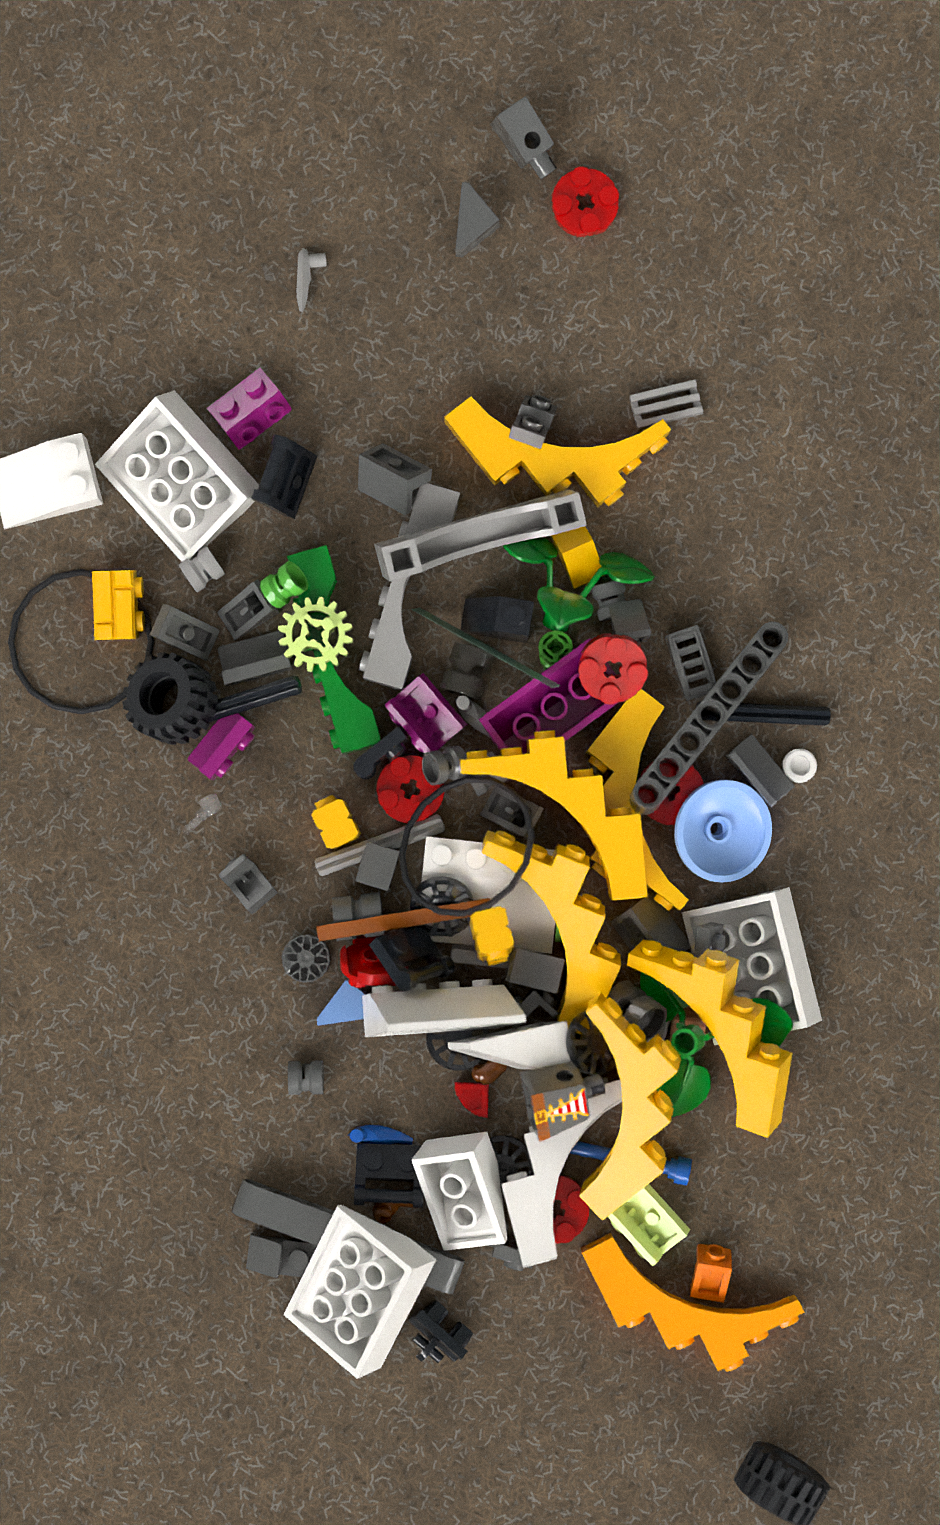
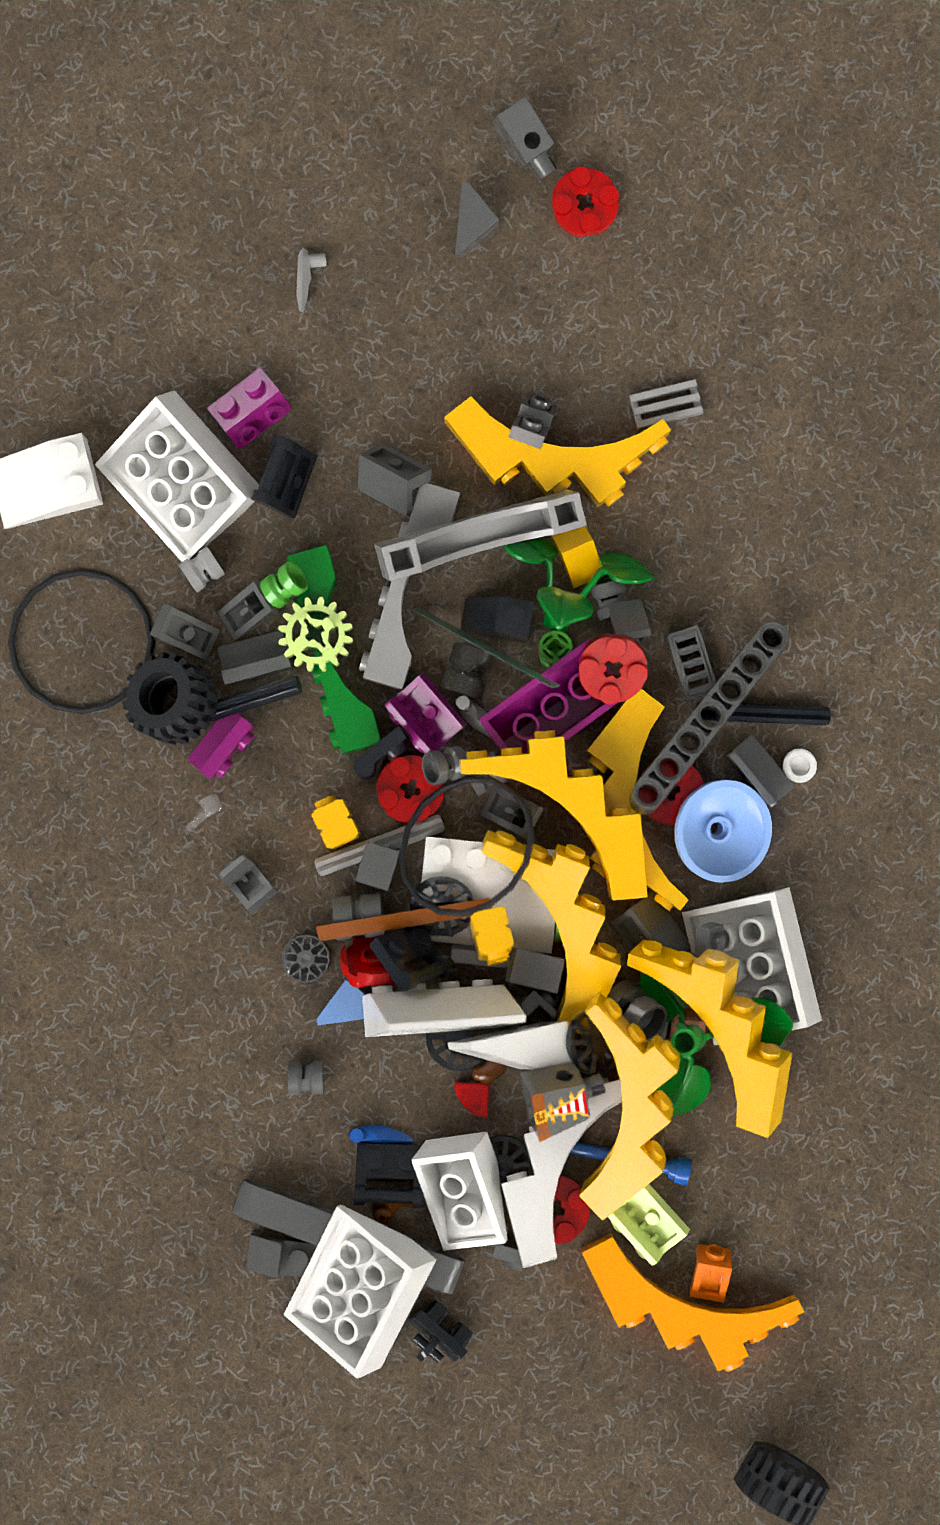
yellow brick [92,570,145,640] -> none

